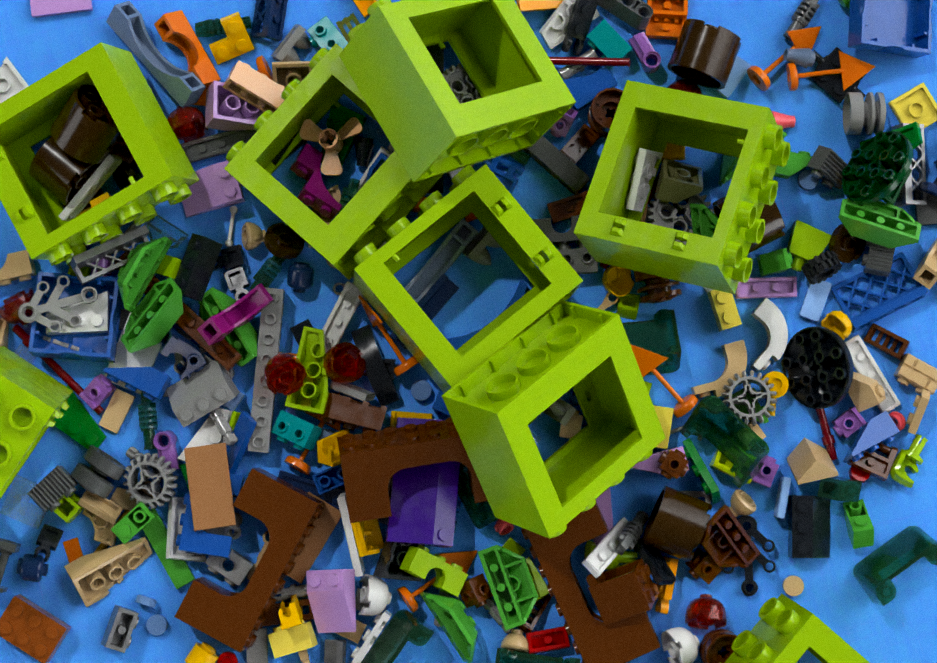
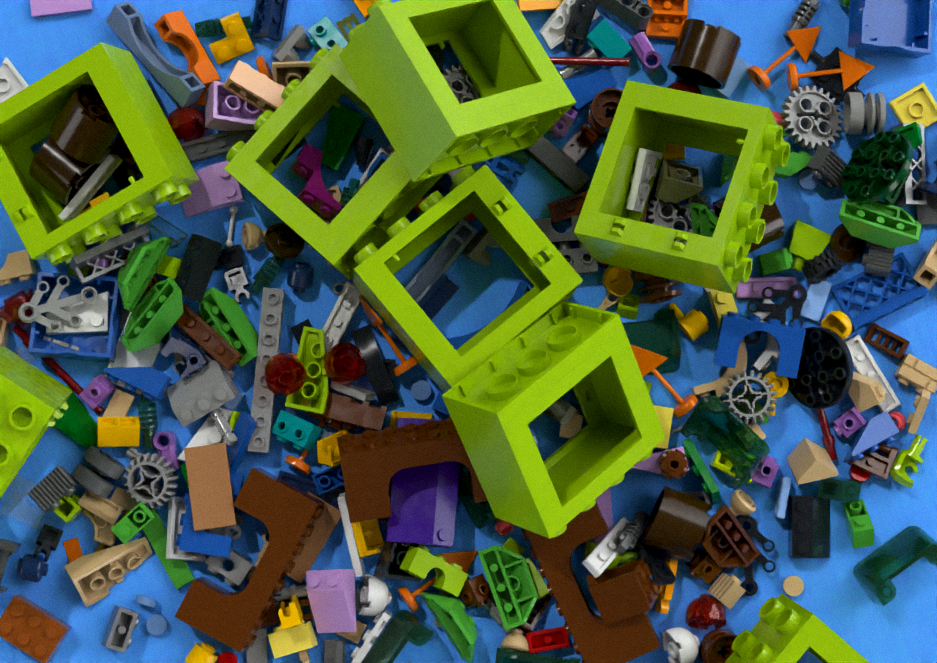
magenta arch [197,283,274,346] -> none
light nougat piece [300,117,363,176] -> none
sand blue cone [783,48,815,68] -> none
none -> yellow hinge [97,416,140,447]
none -> yellow piece [668,302,709,342]
none -> tan brick [708,572,746,610]
none -> blue arch [713,311,806,379]
none -> black plant [743,284,807,344]
none -> light grey gear [780,85,843,151]

